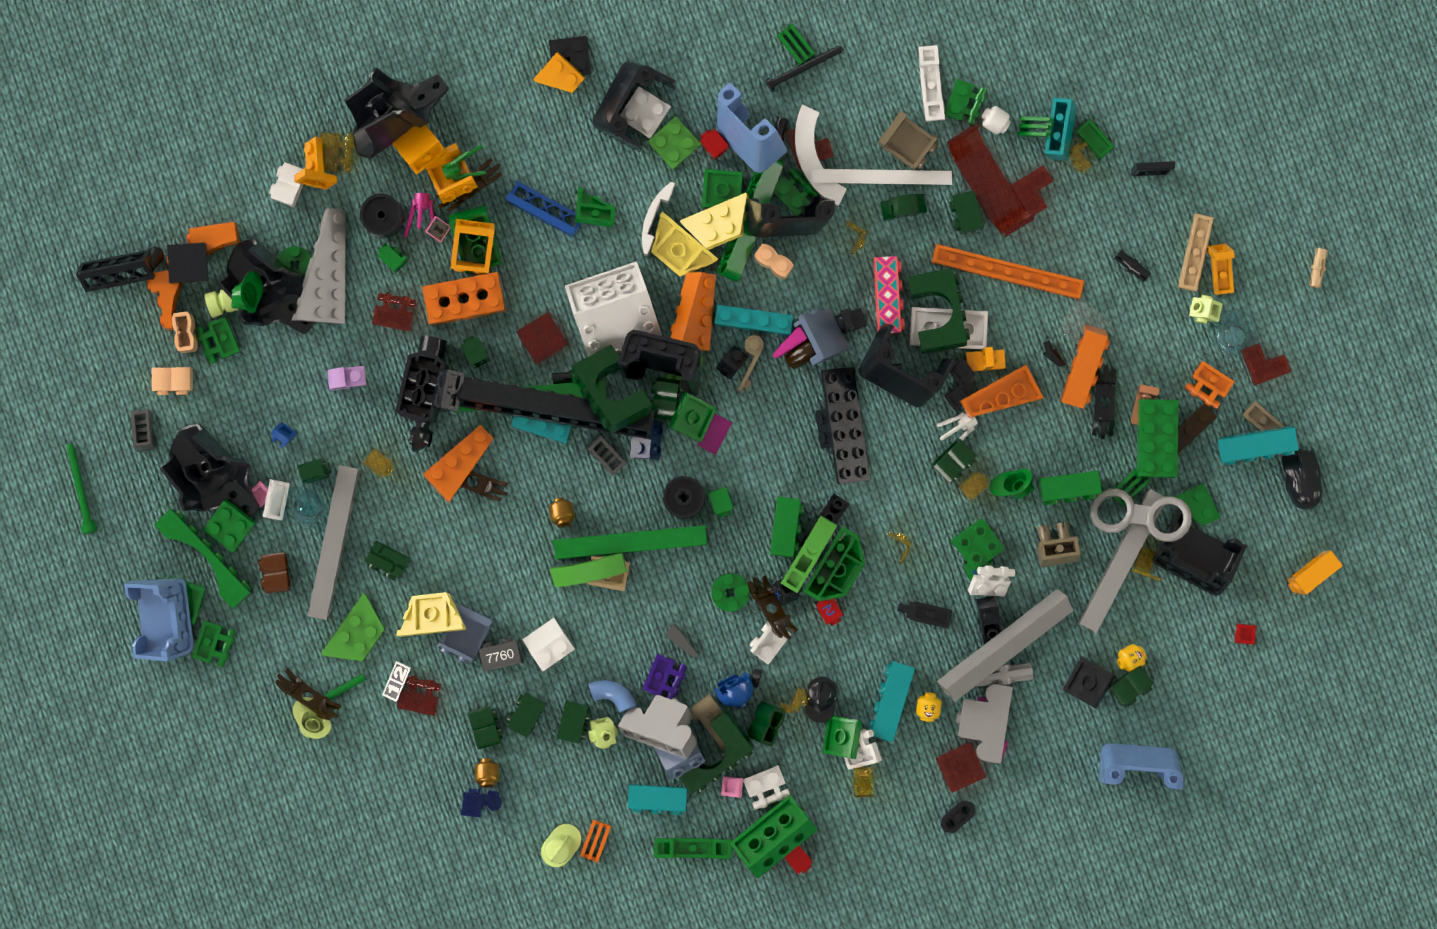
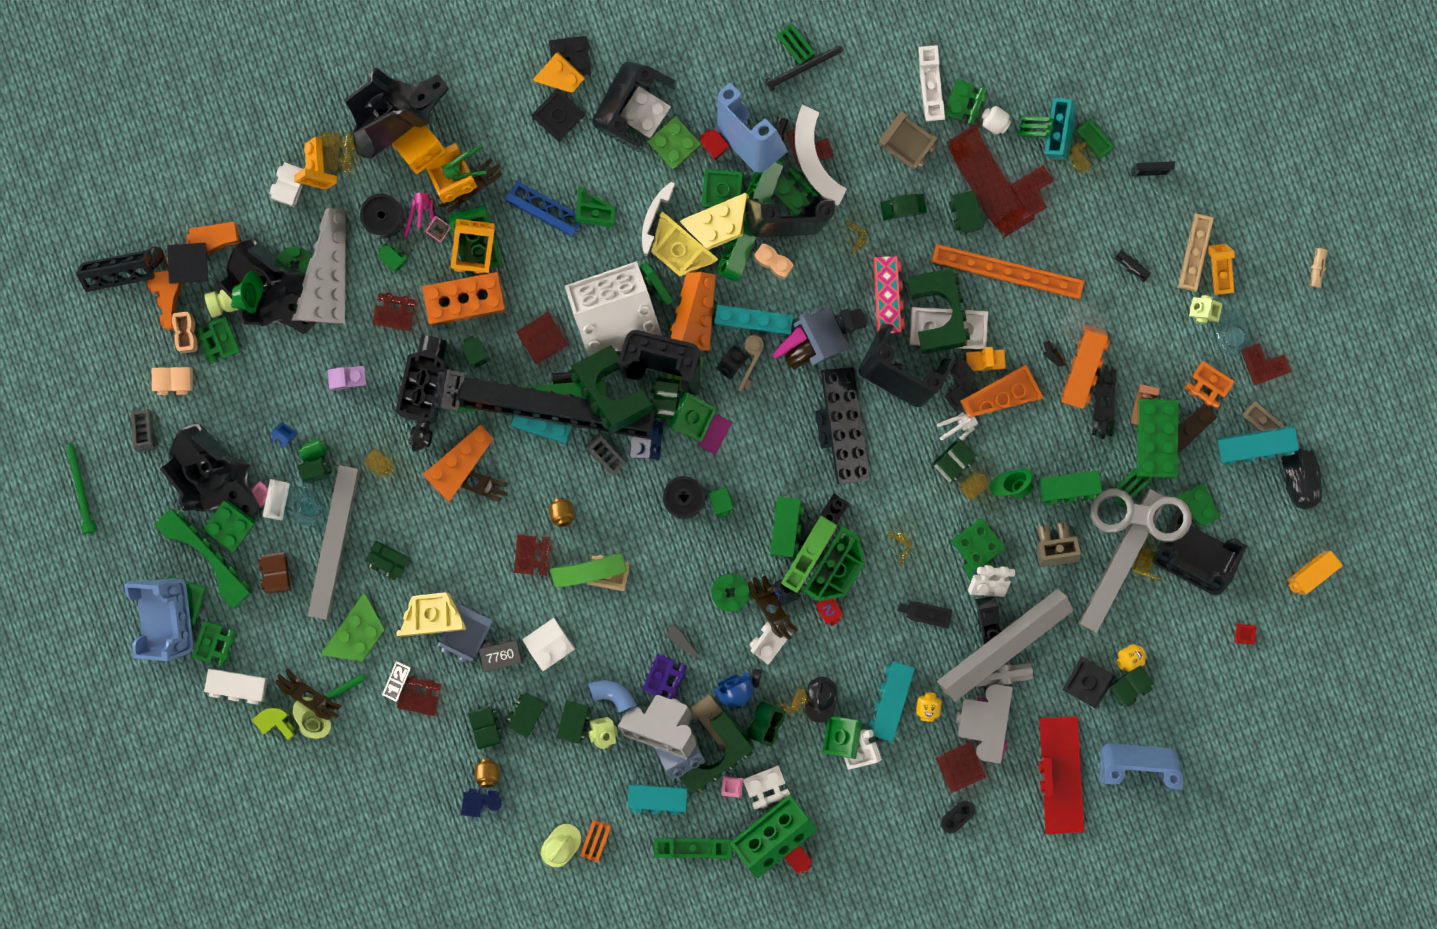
green tile [553,525,707,559] -> none
white sticker [811,169,952,185] -> none
clear yellow bracket [853,767,874,798] -> none
none -> white brick [204,669,268,705]
none -> lime brick [252,707,296,740]
none -> green brick [298,438,328,463]
none -> clear red plate [514,535,551,576]
none -> black tile [531,88,585,142]
none -> green wing [639,262,673,306]
none -> red bracket [1039,716,1084,834]

